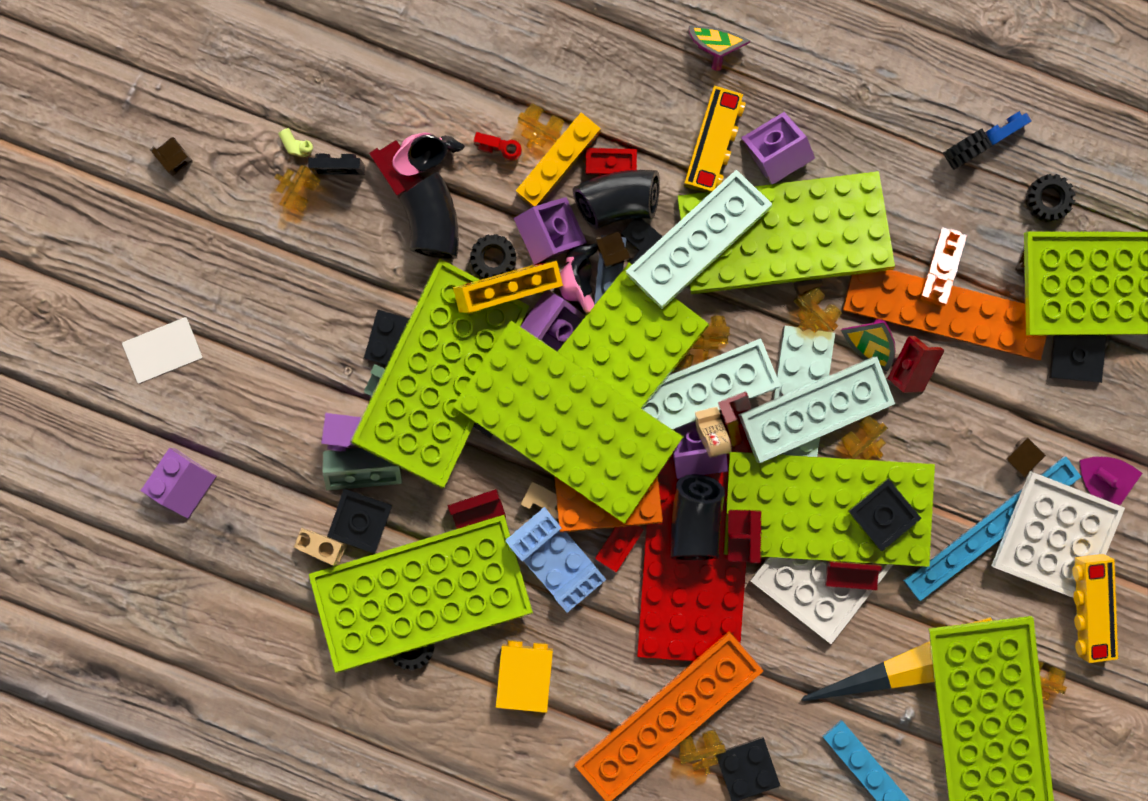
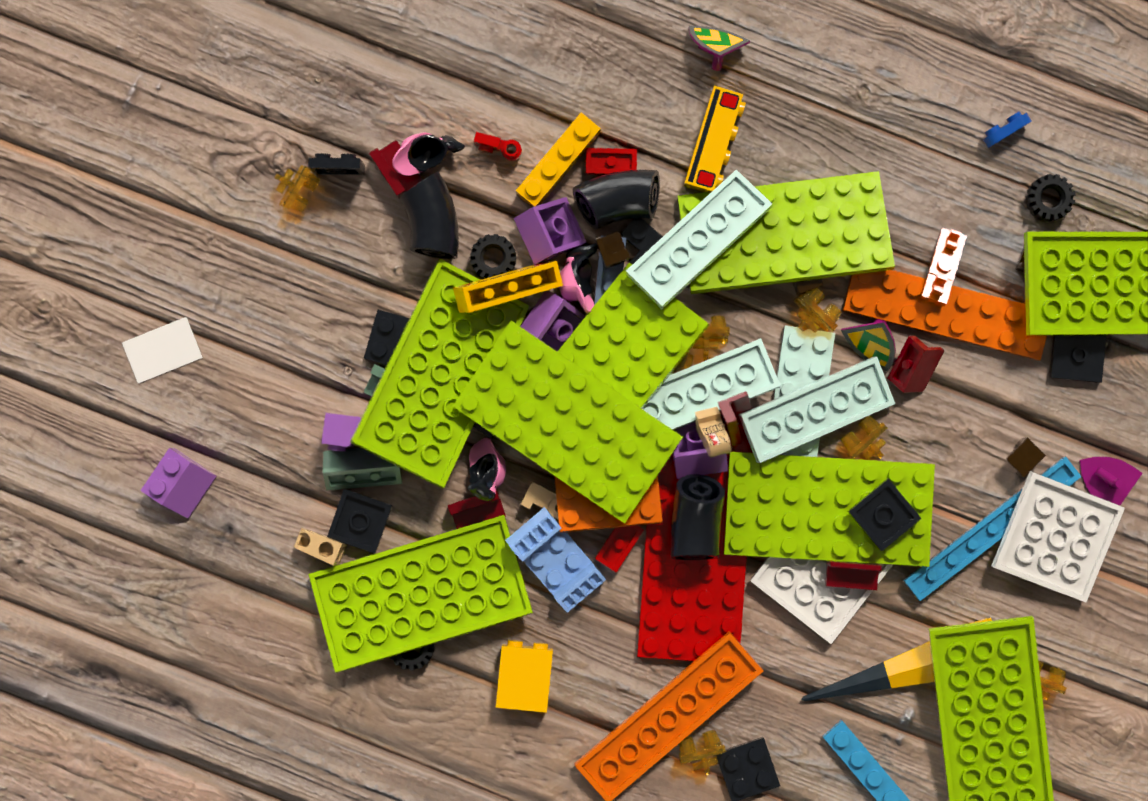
dark brown panel [150,137,193,176] -> none
yellowish green arm [278,128,313,157] -> none
clear yellow hips [517,103,564,149] -> none
dark red panel [728,510,761,563] -> none
medium lavender slope [741,112,816,184] -> none
black tyre [943,128,993,170] -> none
yellow brick [1072,554,1118,663] -> none
none -> hair [468,438,506,501]

